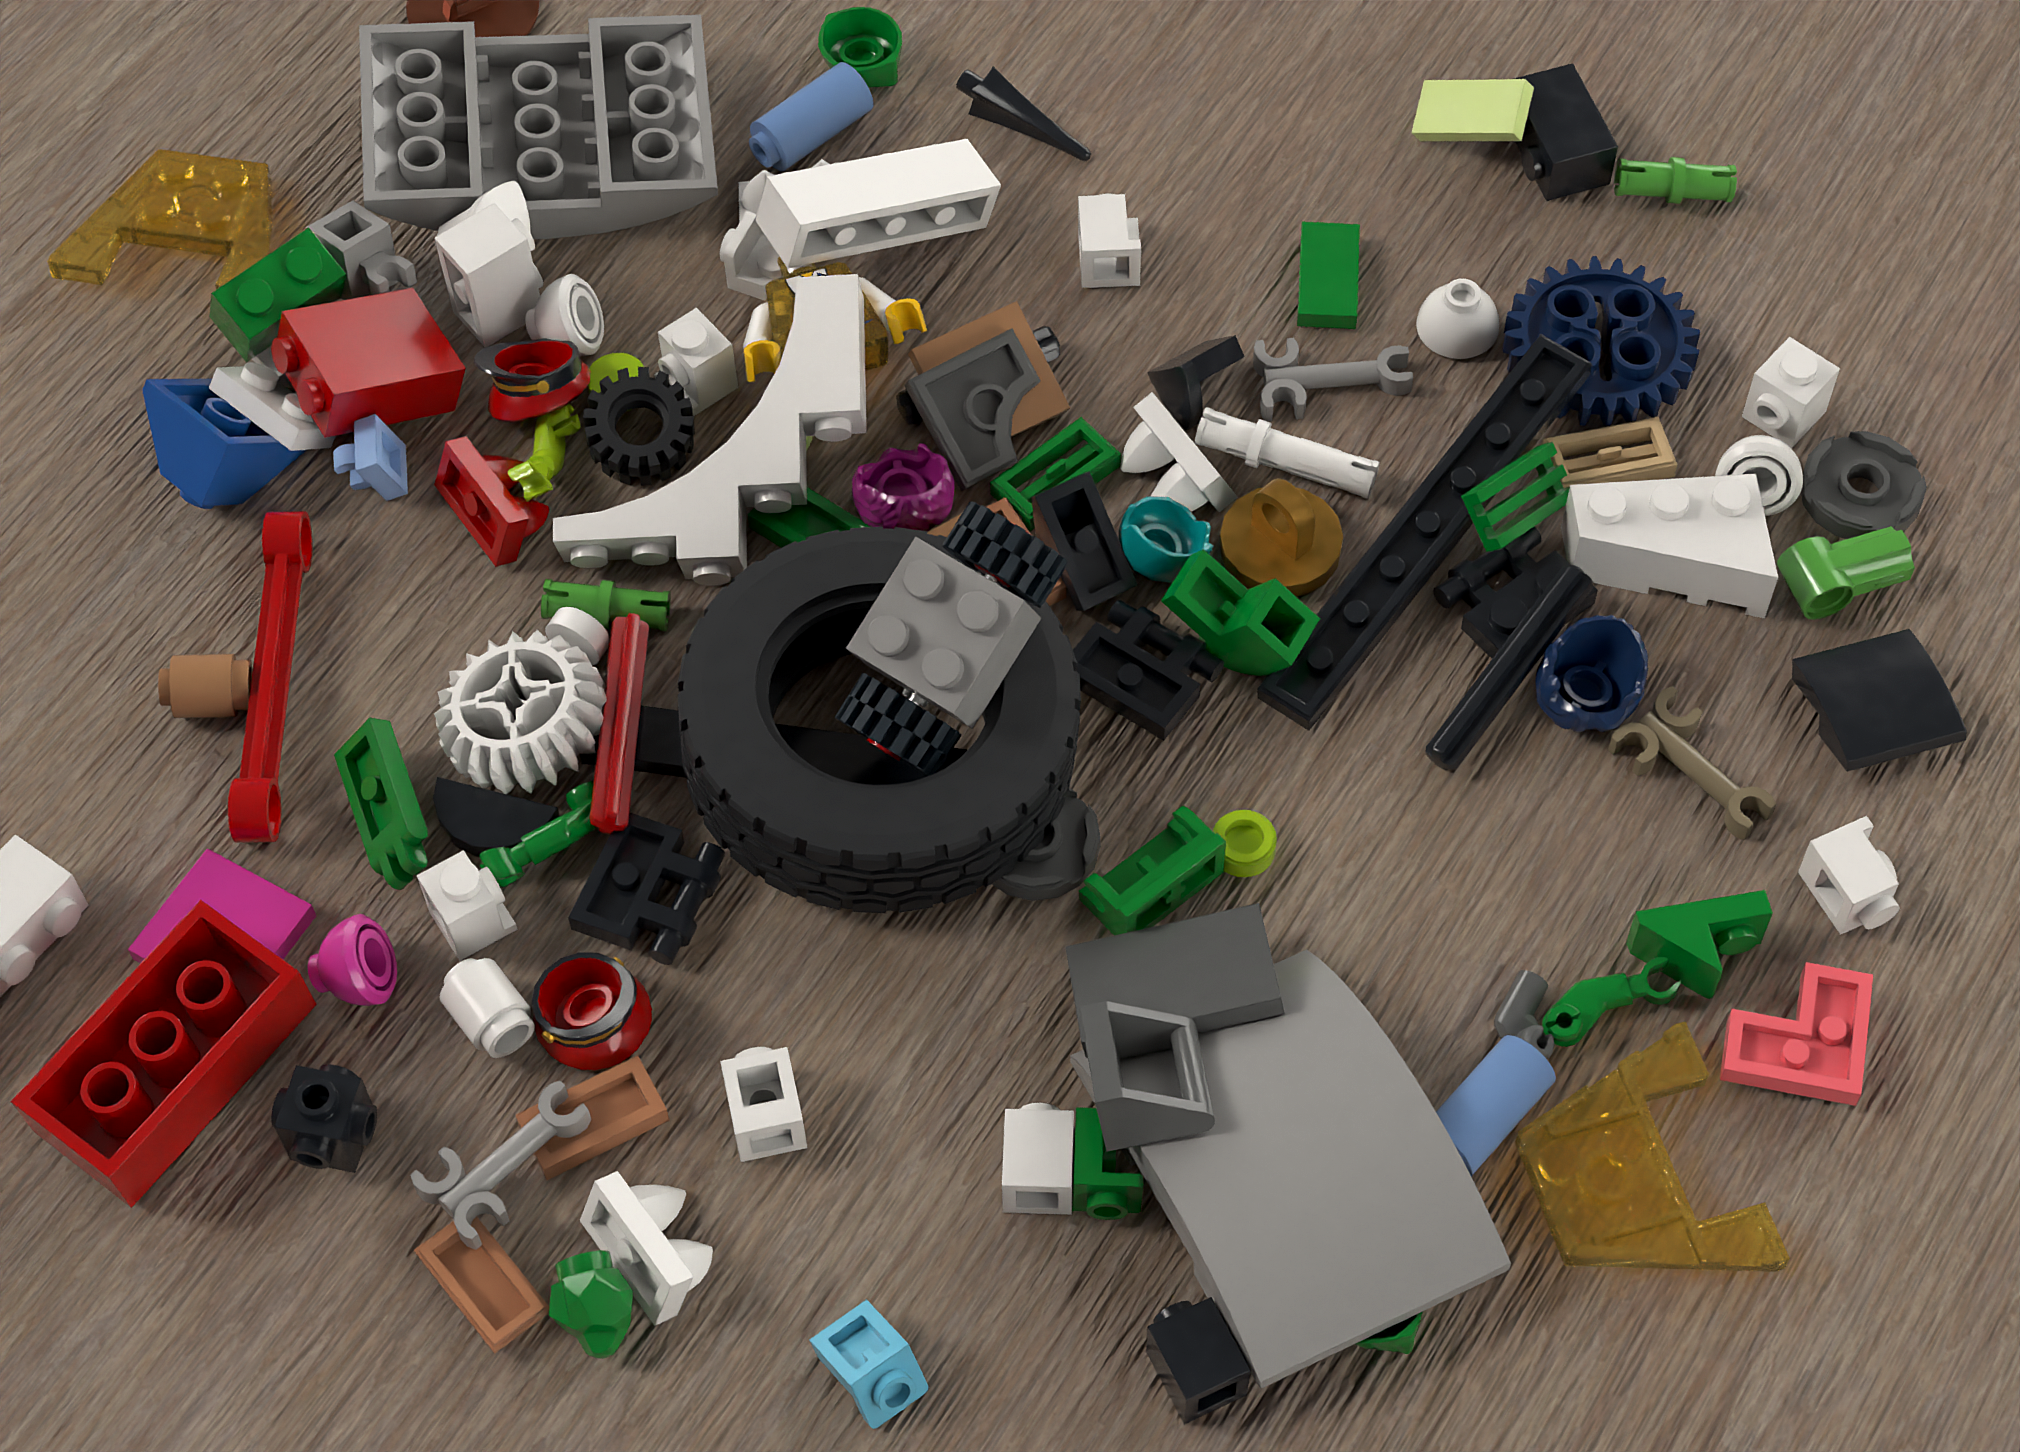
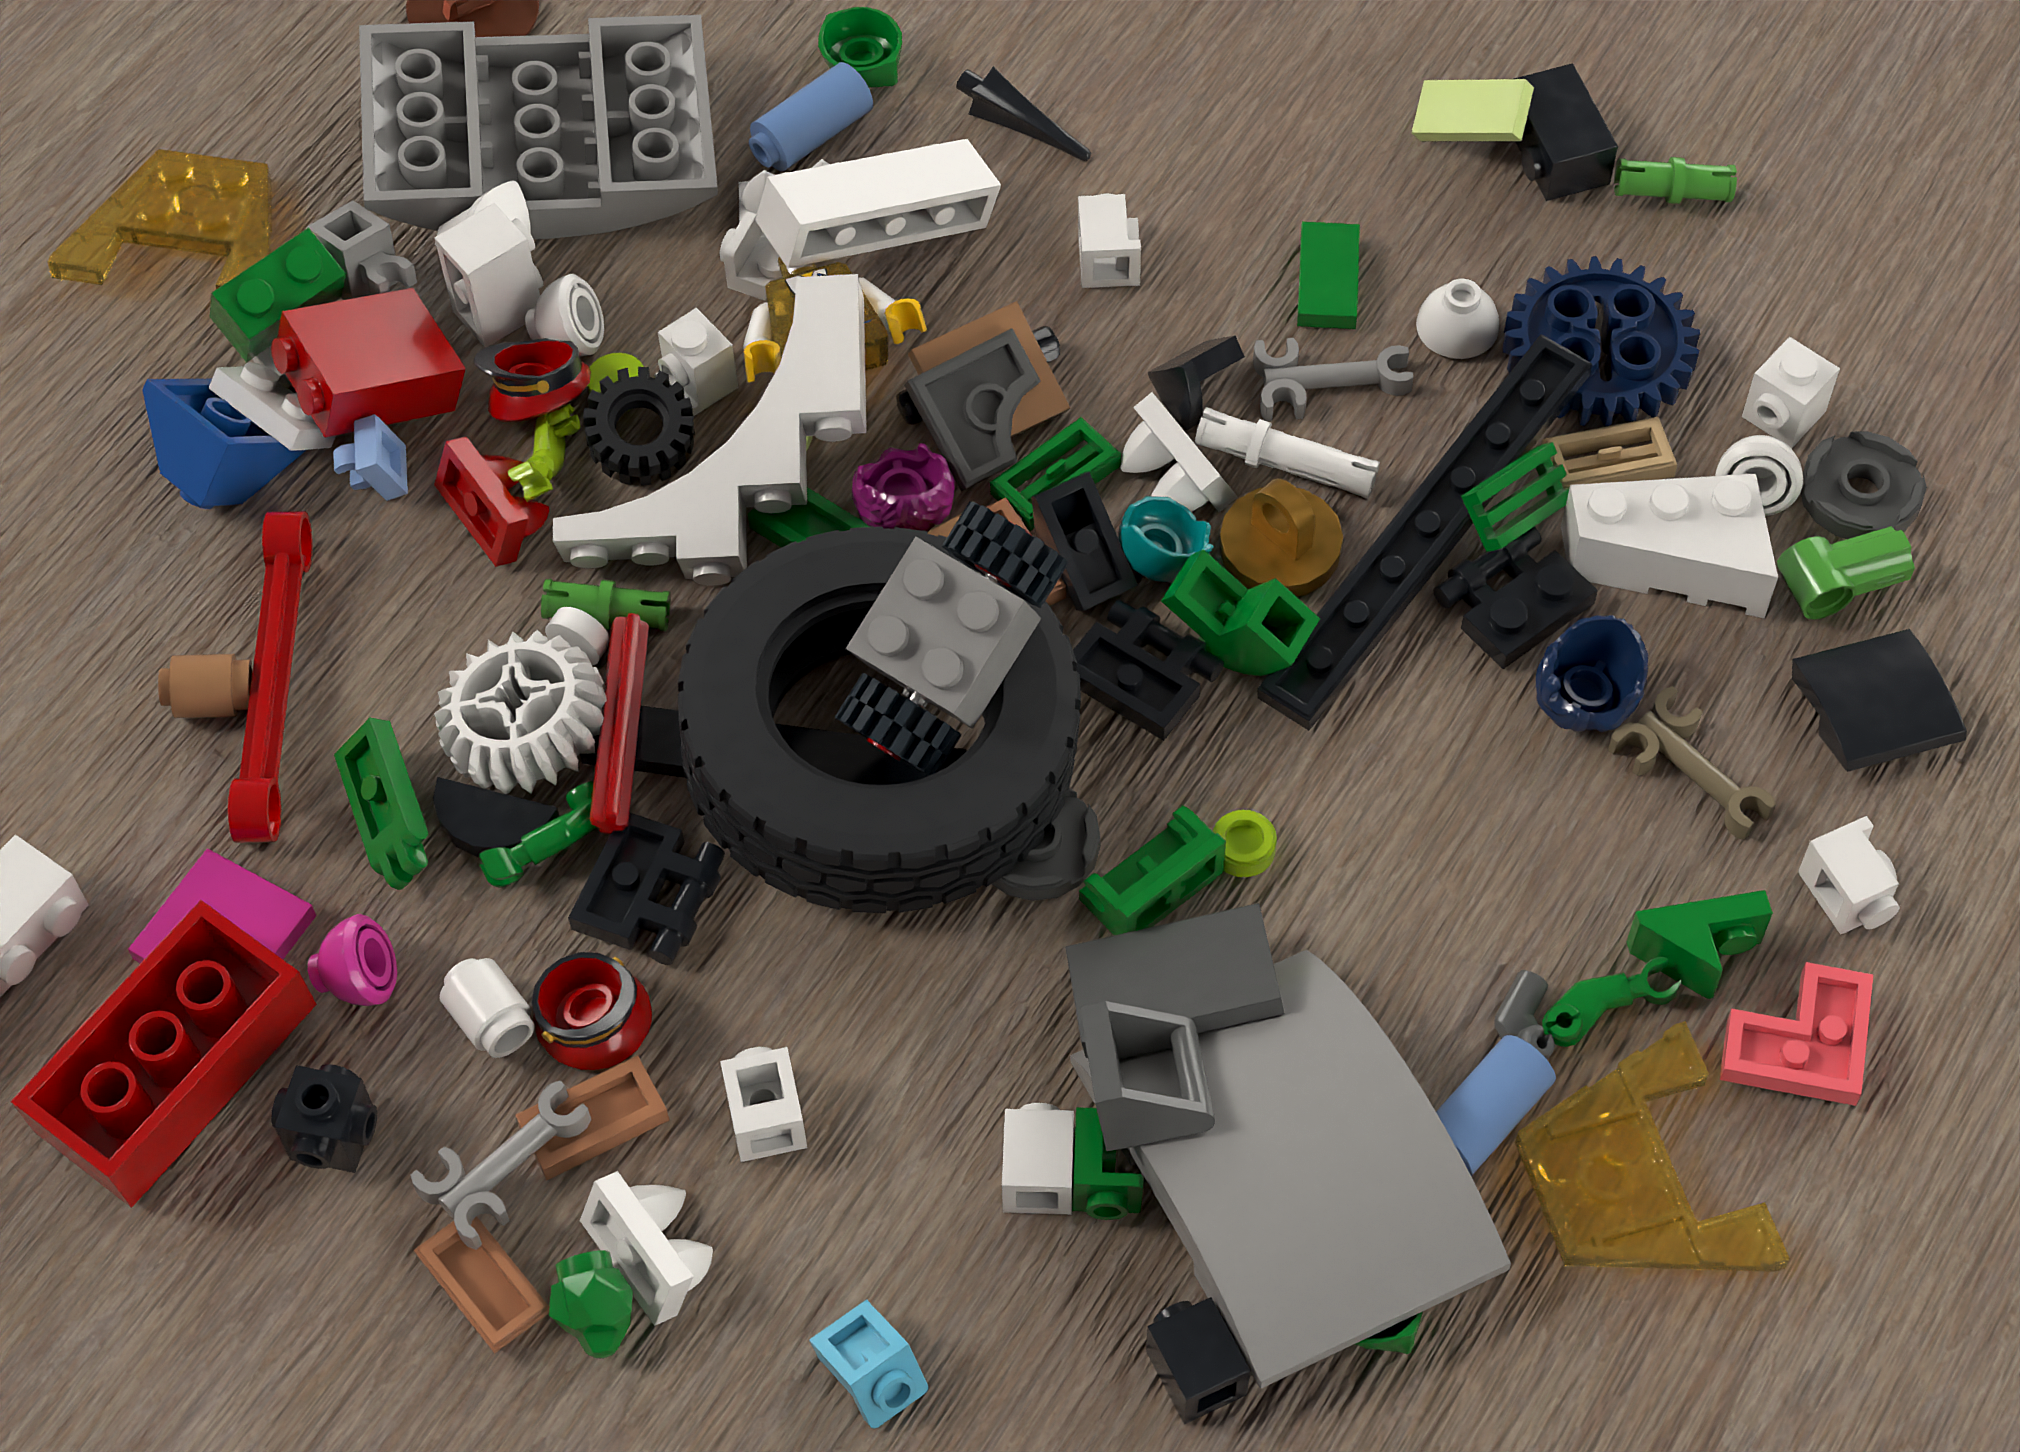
white brick [417,850,518,961] -> none
black axle [1425,565,1593,771] -> none

